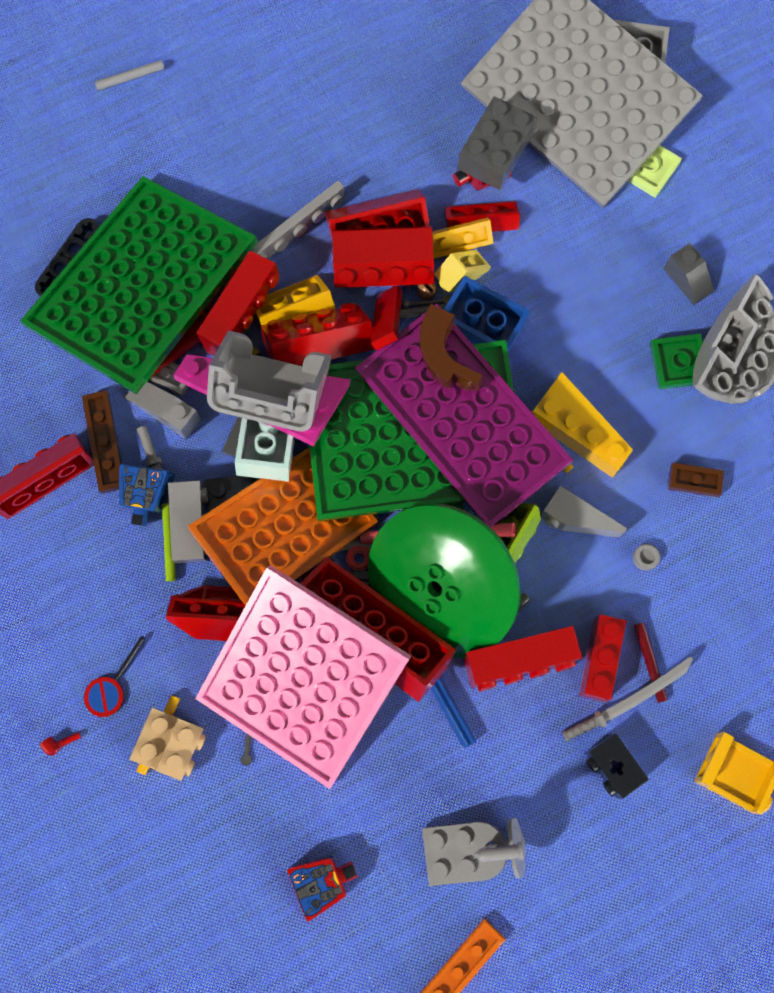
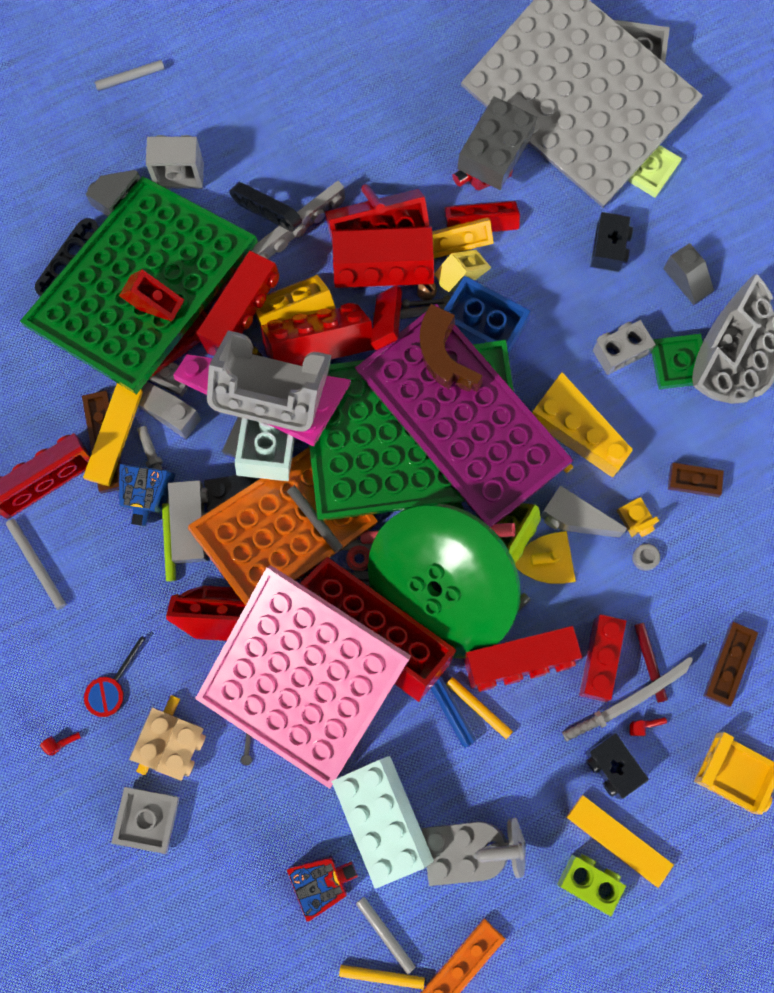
none -> light grey bar [6,519,67,610]
none -> yellow tile [83,383,143,487]
none -> dark grey slope [86,170,140,216]
none -> light grey plate [111,787,180,854]
none -> red slope [119,269,184,321]
none -> light grey brick [146,135,204,188]
none -> black beam [229,182,302,232]
none -> dark grey bar [287,485,343,553]
none -> light aqua brick [332,756,434,889]
none -> yellow bar [339,965,425,989]
none -> light grey bar [355,897,416,974]
none -> bar [361,184,386,214]
none -> yellow bar [446,677,513,739]
none -> yellow shield [515,531,576,584]
none -> lime brick [557,853,626,917]
none -> yellow tile [566,795,674,888]
none -> black brick [590,212,633,272]
none -> light grey brick [592,320,656,375]
none -> yellow bracket [616,497,659,537]
none -> red hand [630,717,667,736]
none -> reddish brown plate [703,622,758,707]

